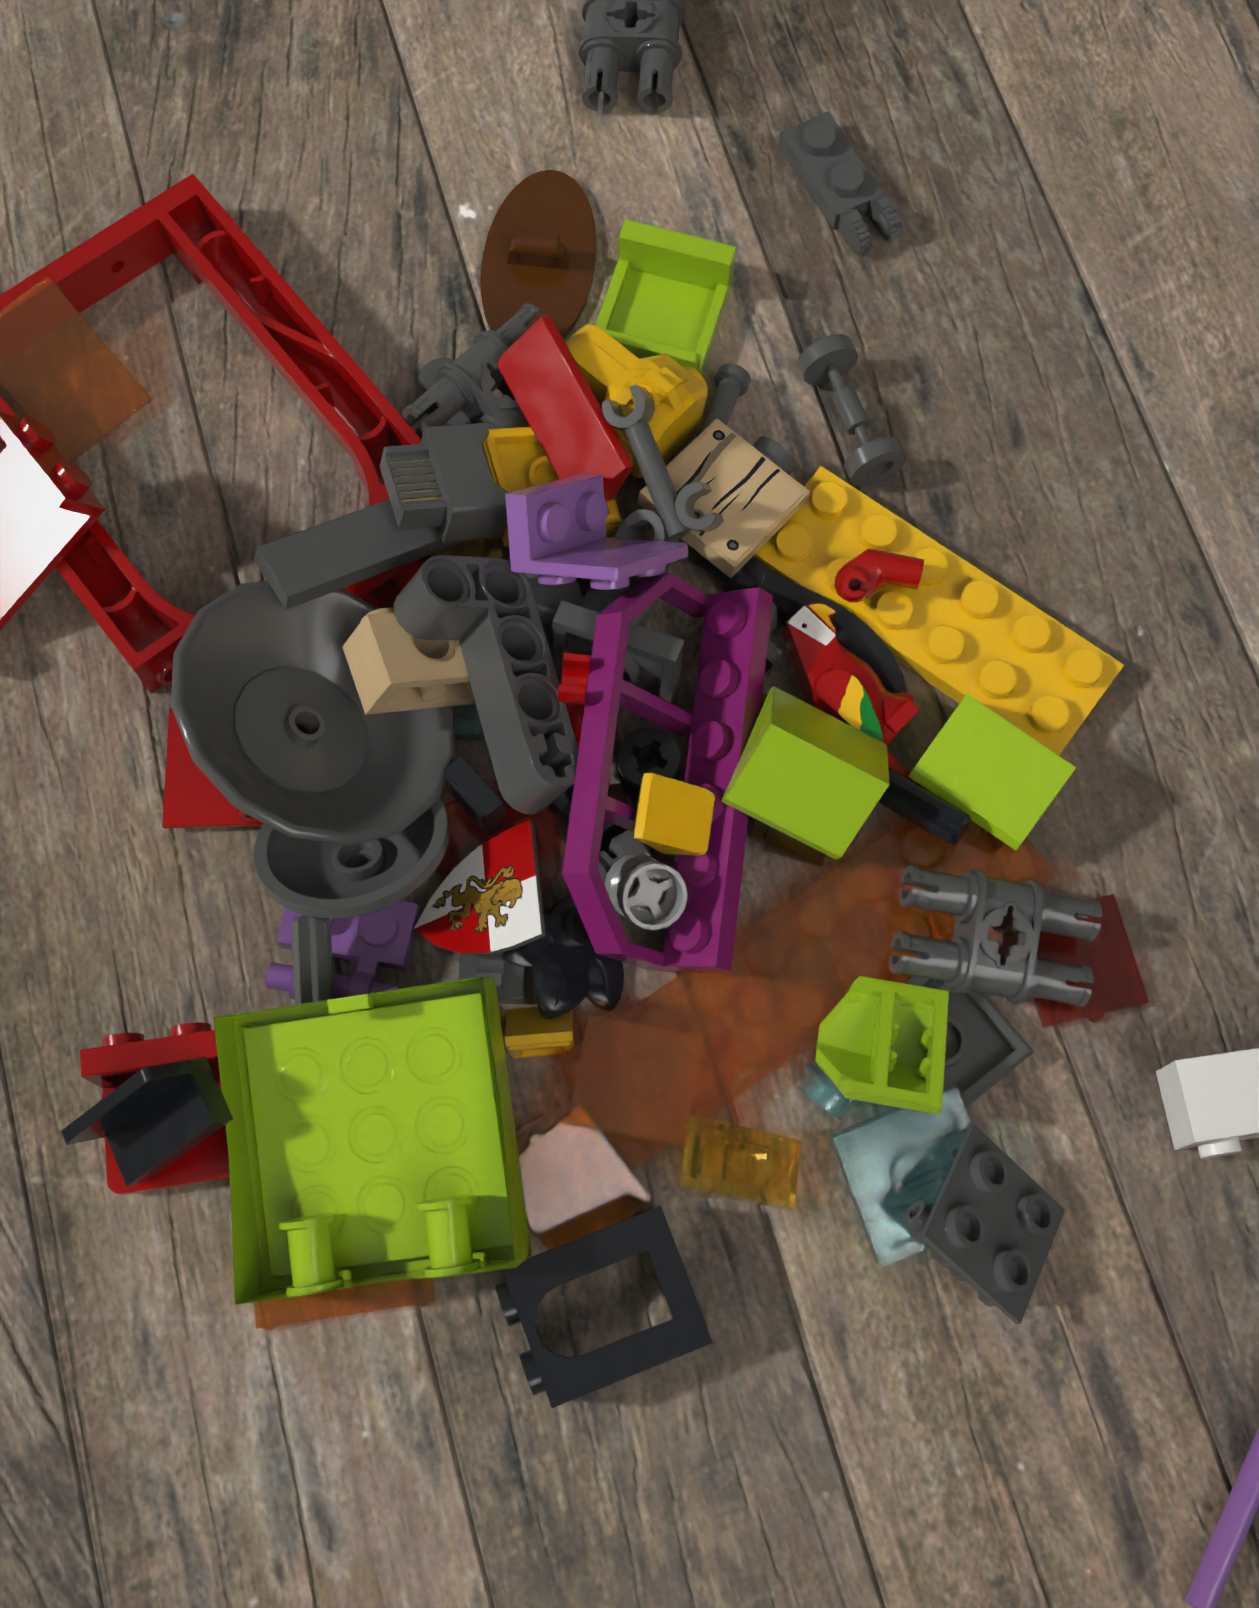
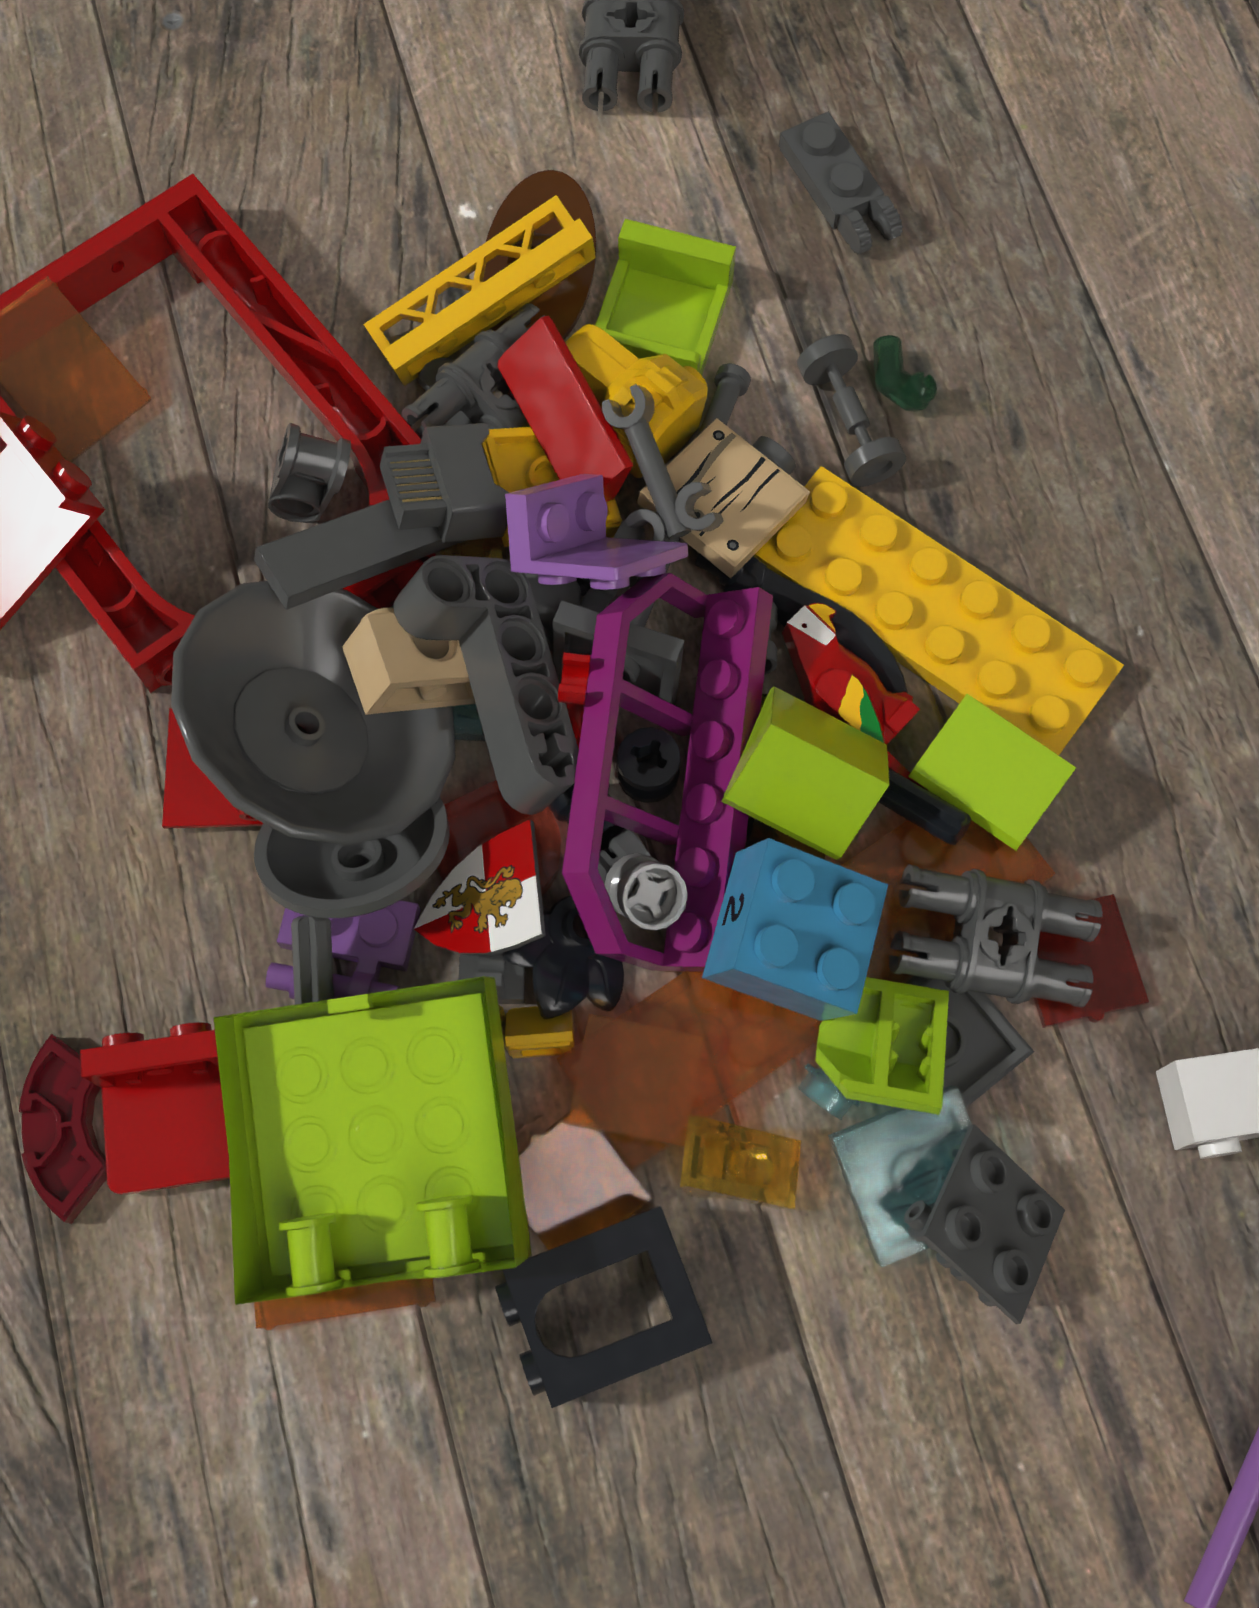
black panel [61,1057,233,1186] -> none
black tile [443,756,508,836] -> none
yellow slope [633,773,715,856] -> none
red arm [835,549,924,602] -> none
none -> dark red tile [19,1034,107,1224]
none -> dark grey piece [268,423,351,523]
none -> yellow fence [363,195,596,386]
none -> dark azure brick [702,838,888,1021]
none -> clear green arm [873,335,937,412]

